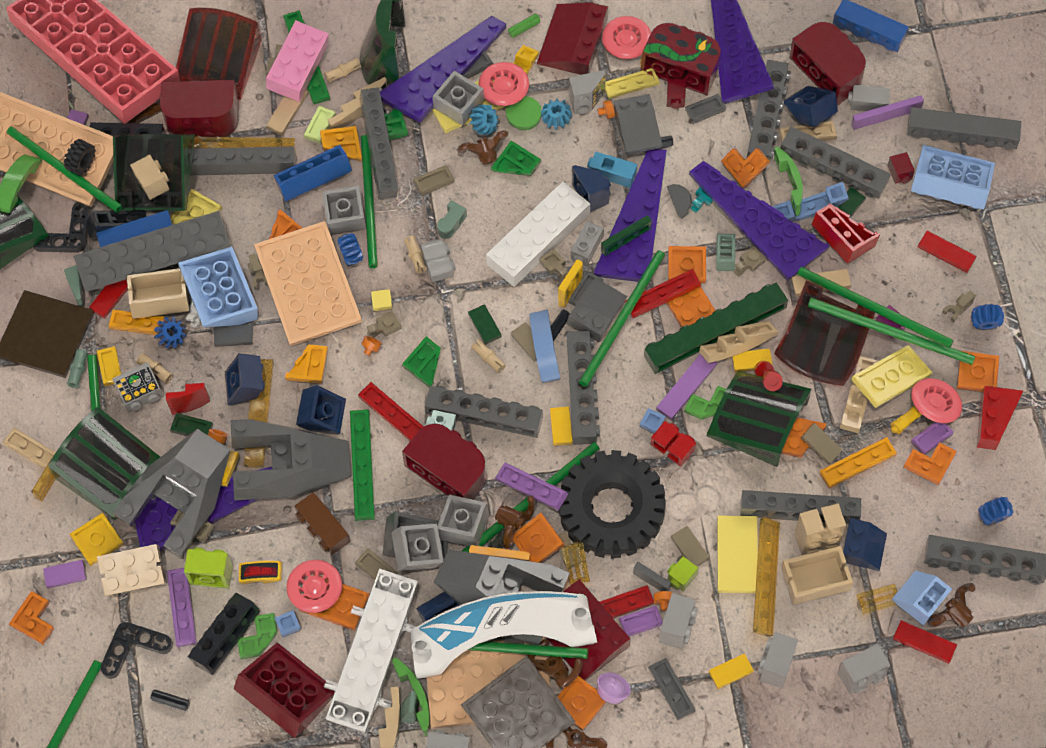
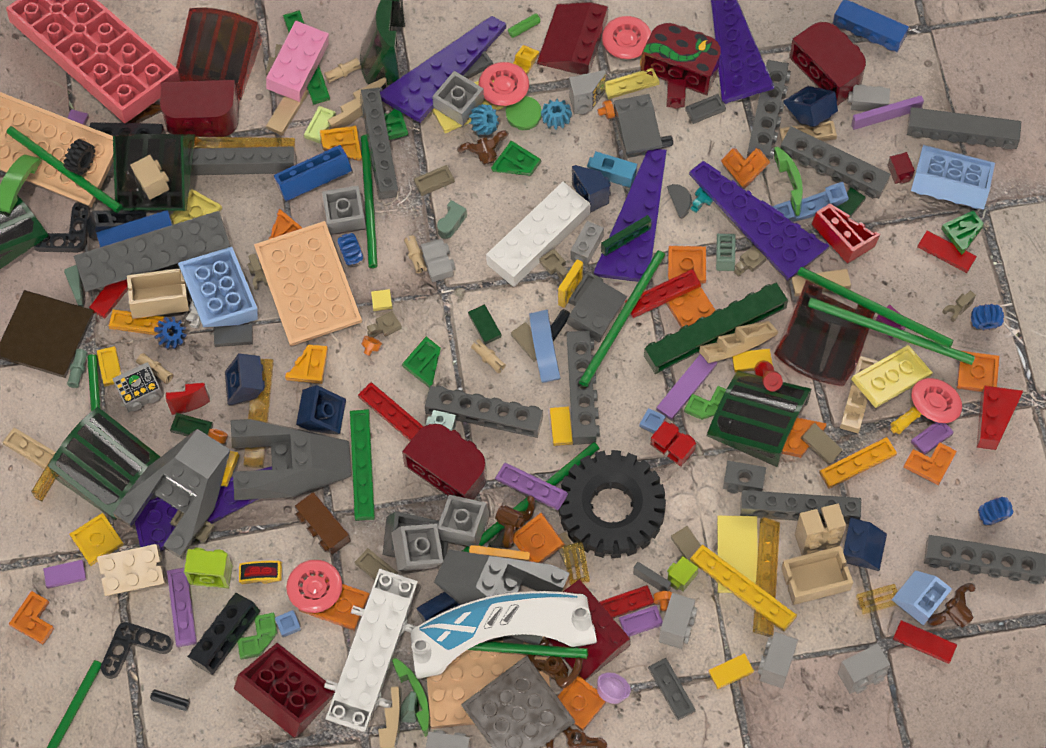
none -> yellow tile [690,544,797,632]
none -> dark grey brick [723,460,766,493]
none -> green wing [941,210,984,255]

